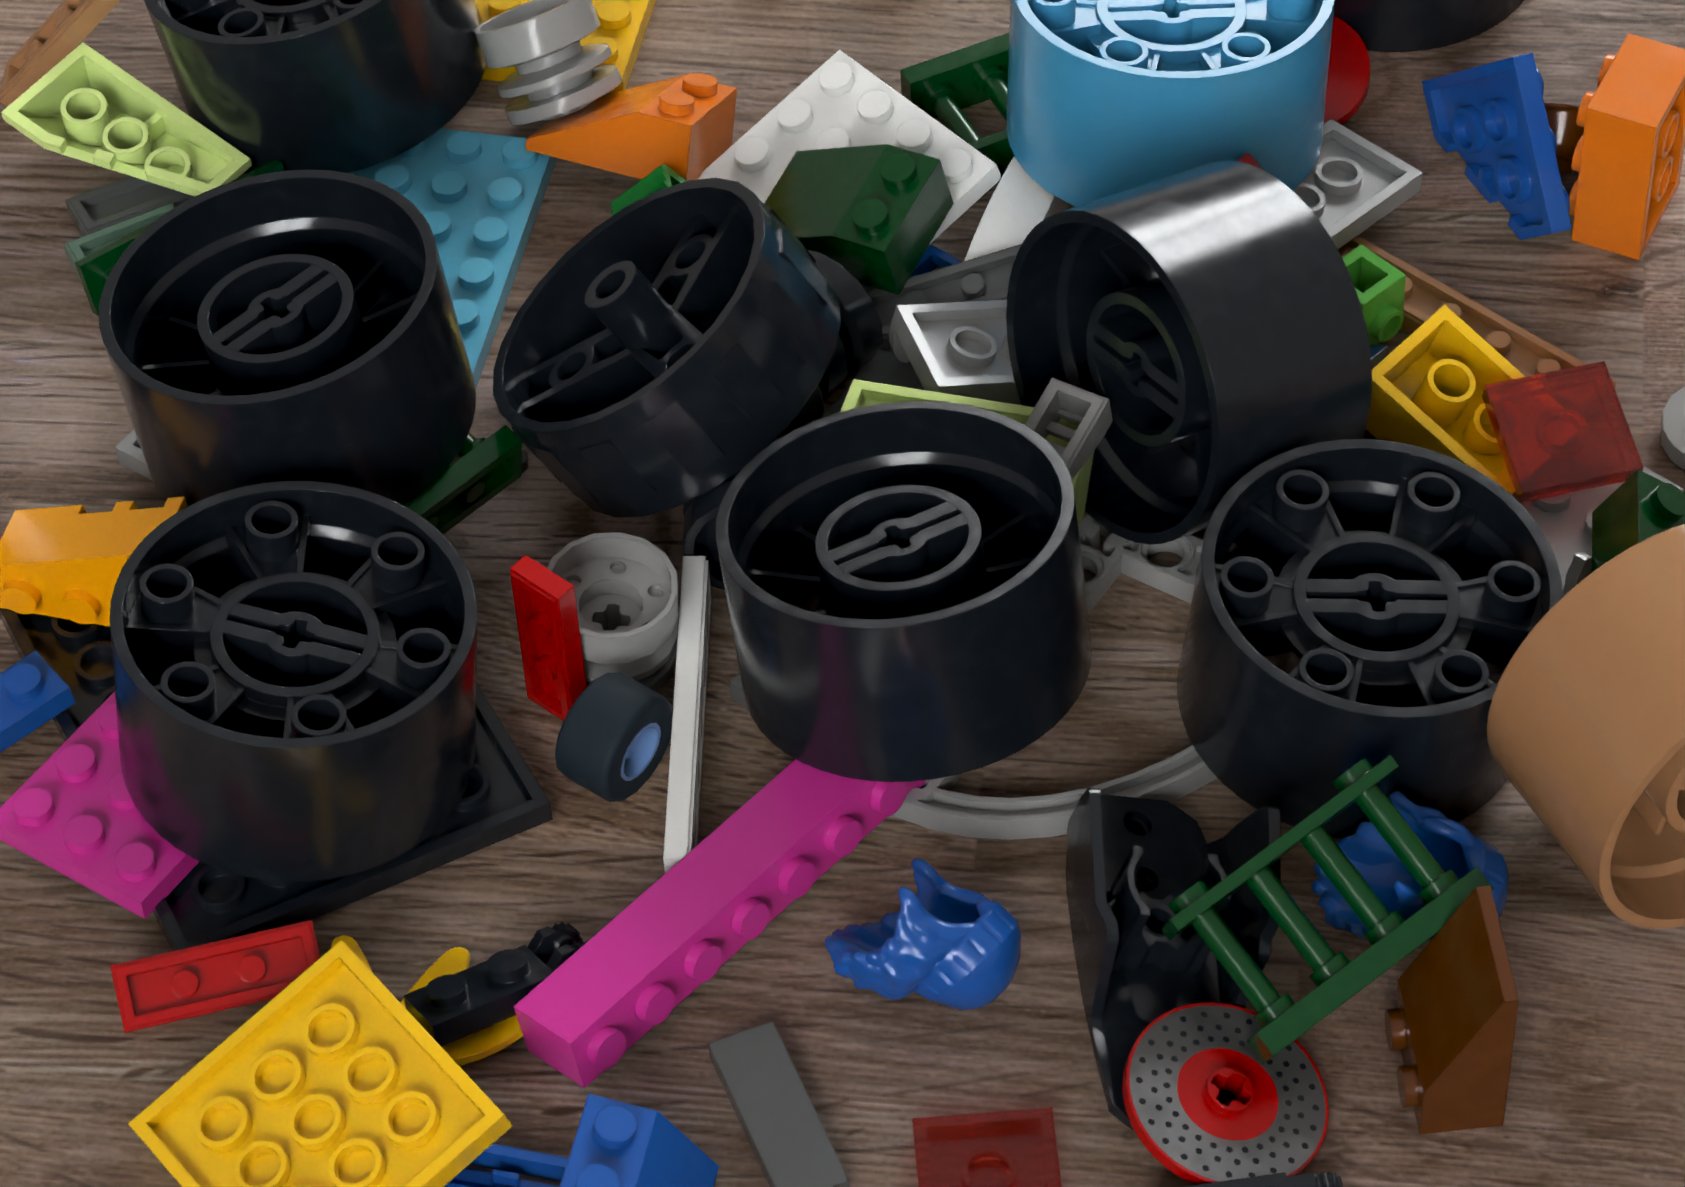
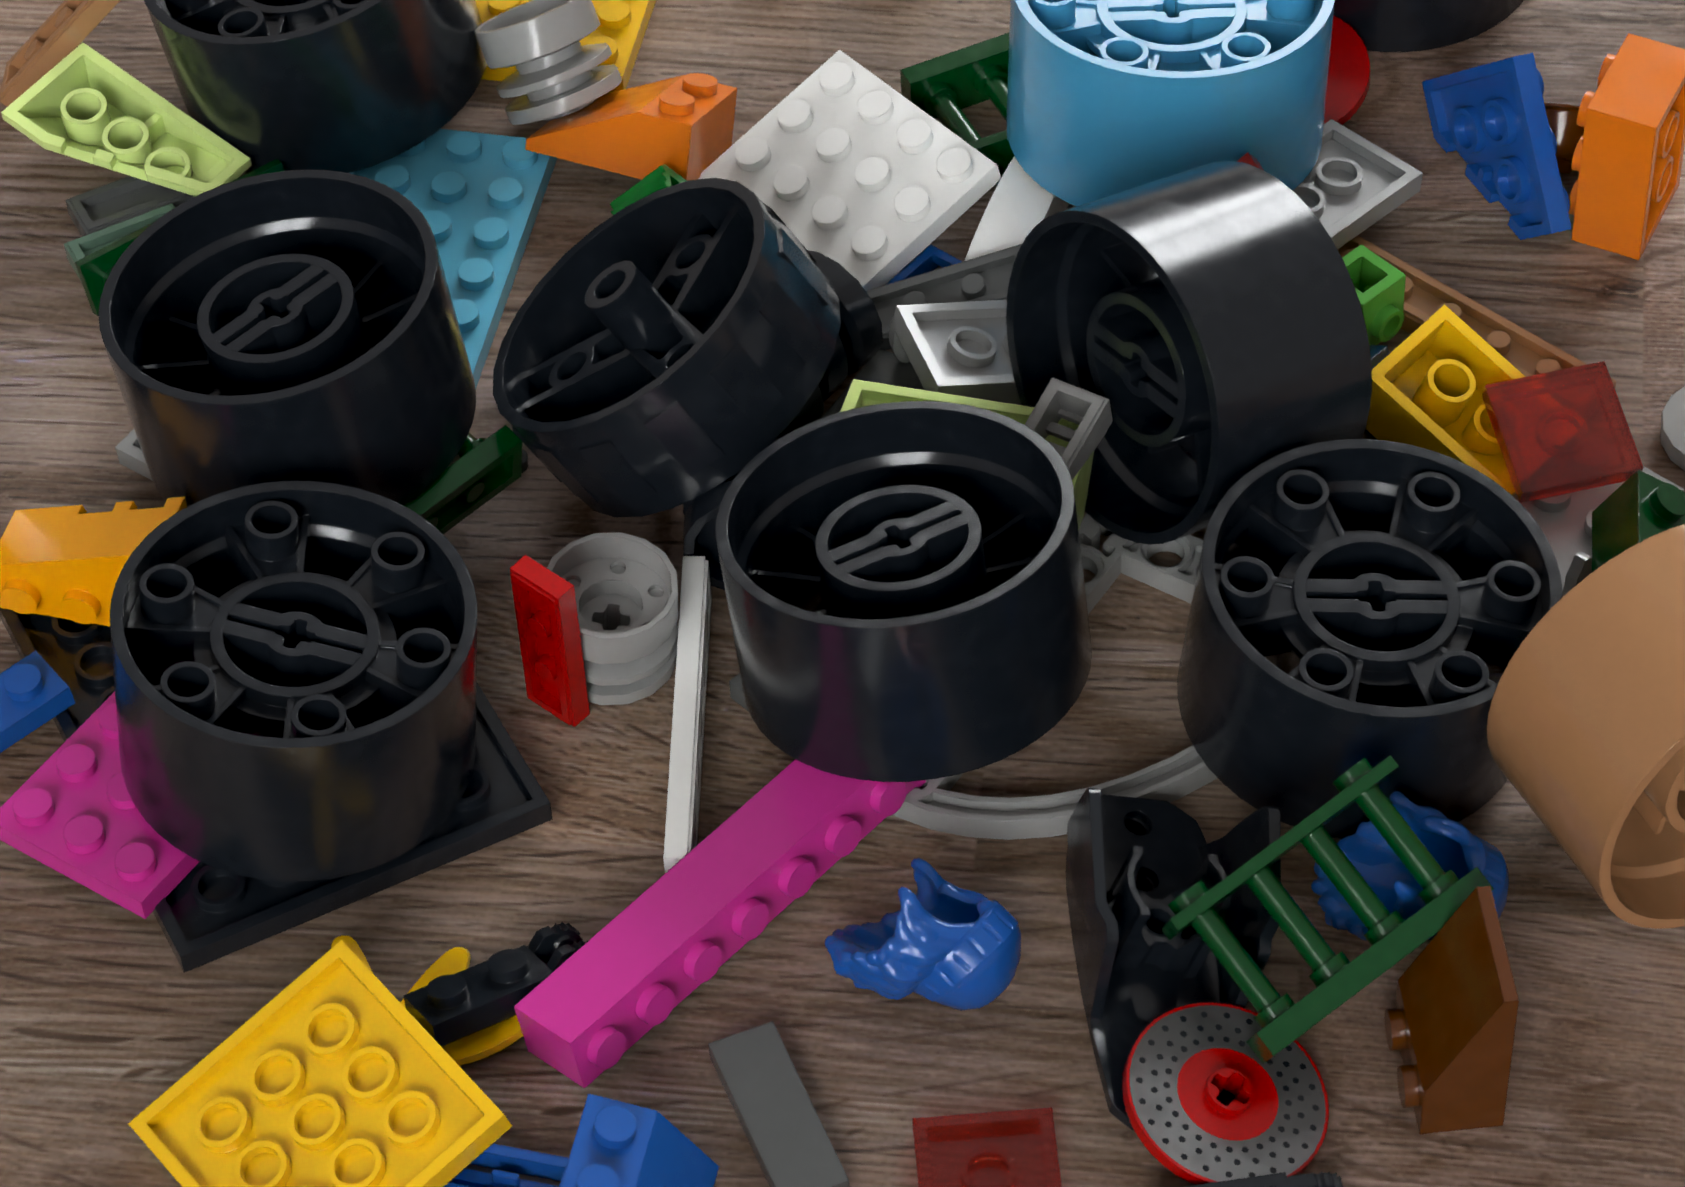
red tile [110,920,320,1033] -> none
black wheel [555,672,673,802] -> none
dark green slope [764,144,954,295] -> none

